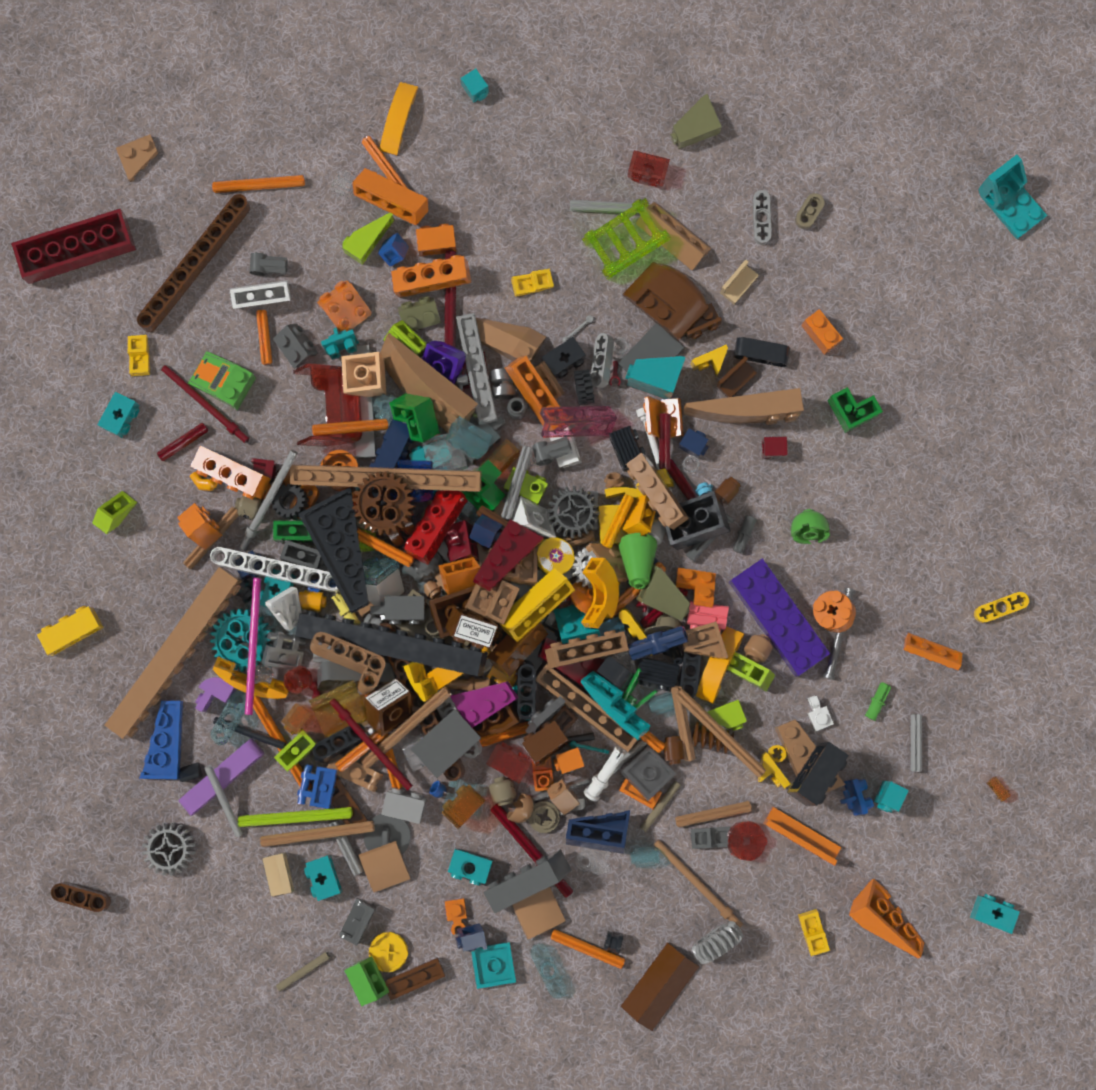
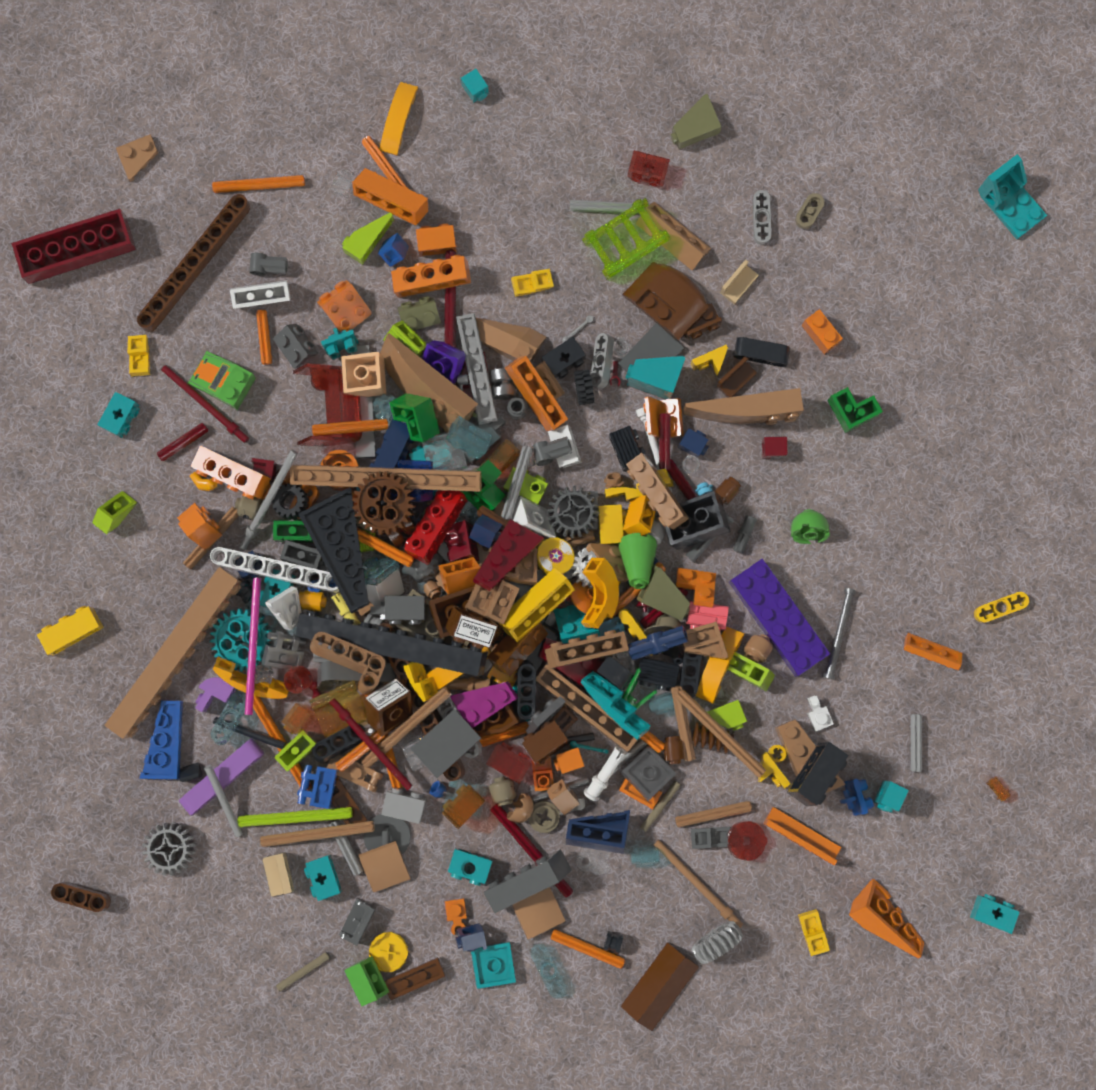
clear pink fence [540,406,617,438] -> none
light orange axle [602,494,634,549] -> none
orange brick [813,591,856,633] -> none
bright green axle [865,682,891,721] -> none

